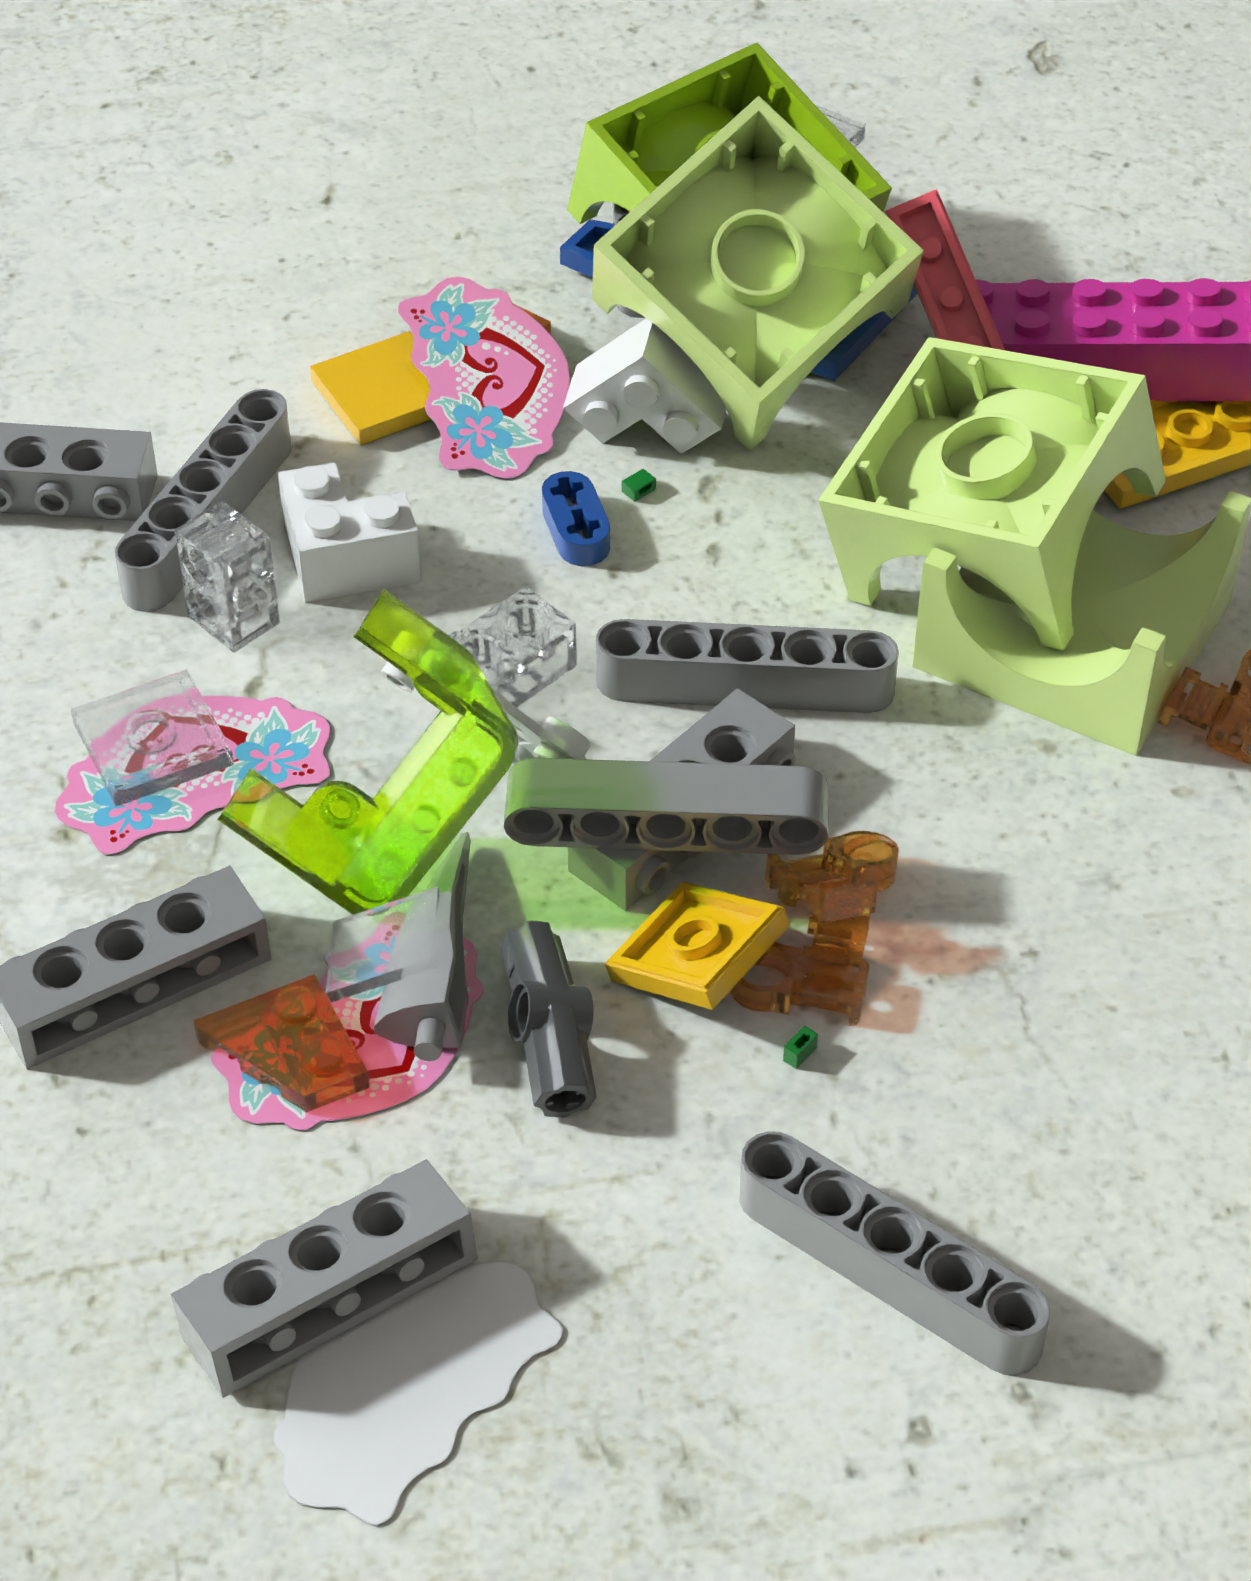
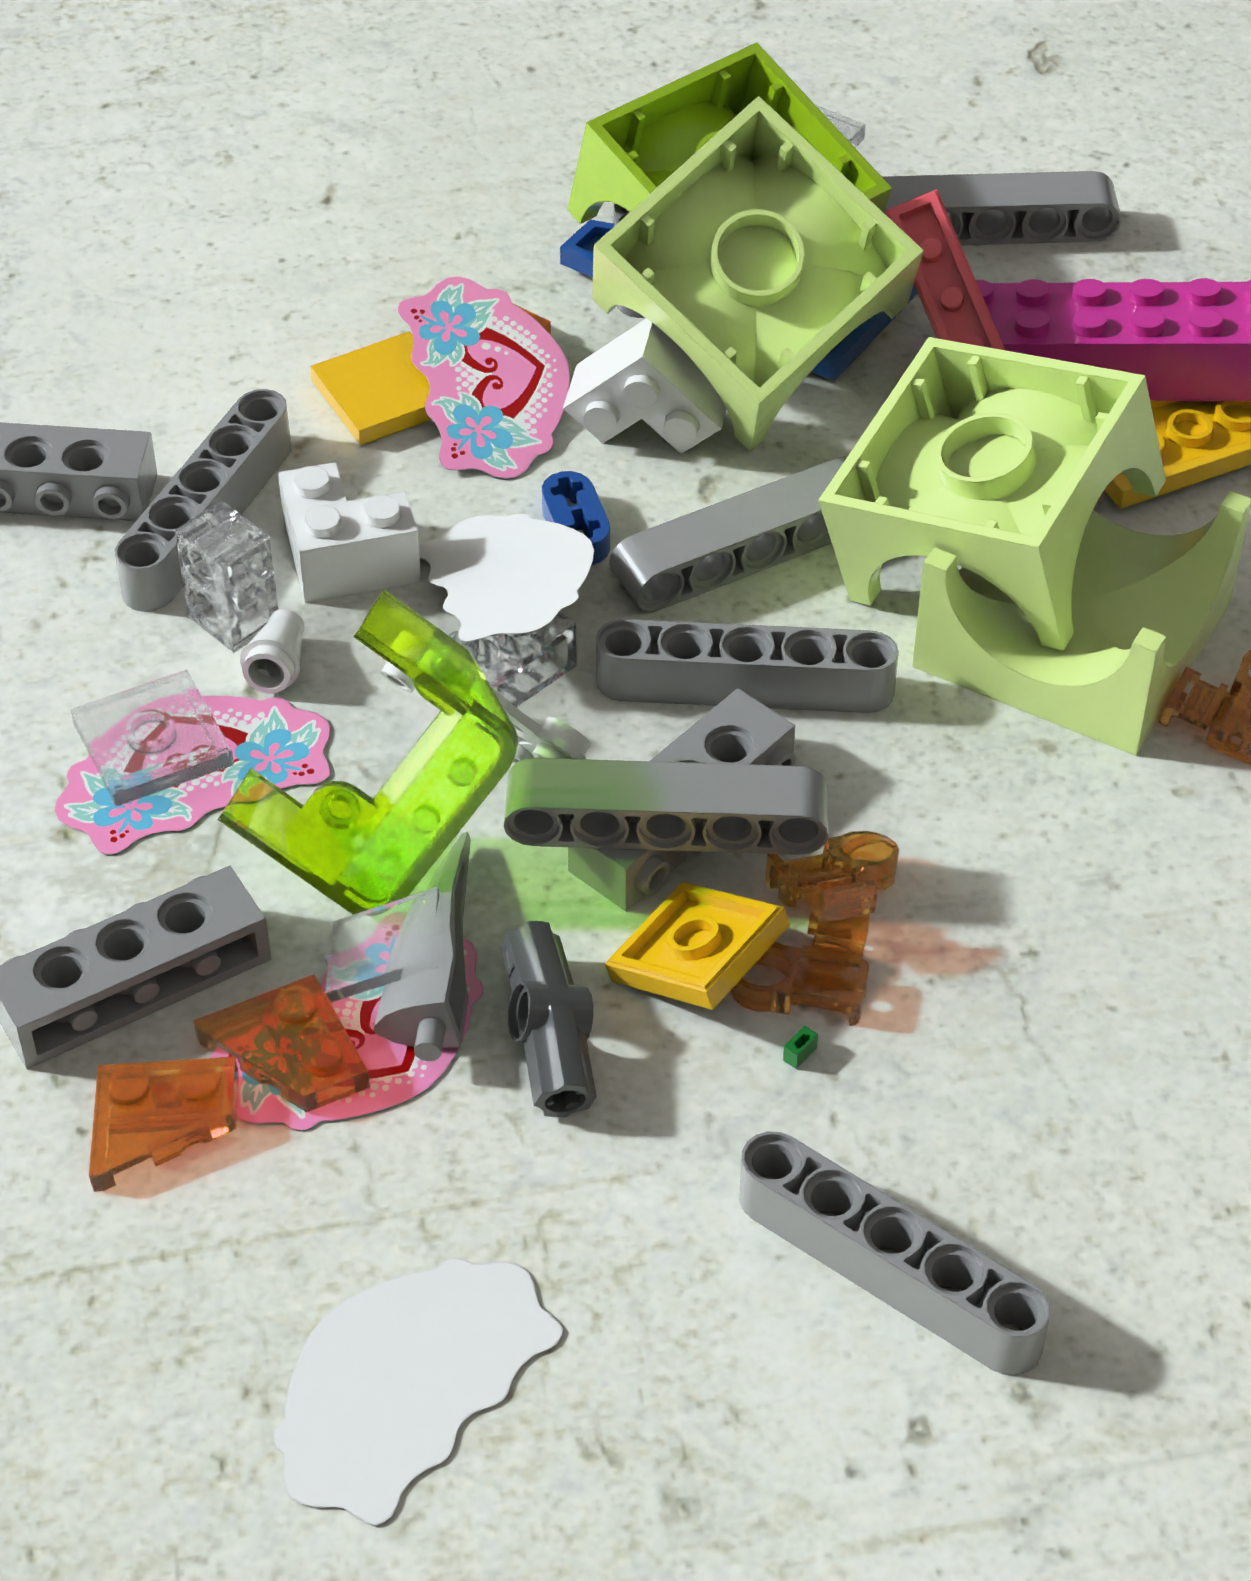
light grey brick [171,1159,478,1398] -> none
green piece [621,469,656,502] -> none
none -> clear orange wing [89,1056,239,1192]
none -> white cone [240,609,305,694]
none -> white sticker [419,514,594,642]
none -> light grey beam [609,456,847,612]
none -> light grey beam [883,171,1122,245]

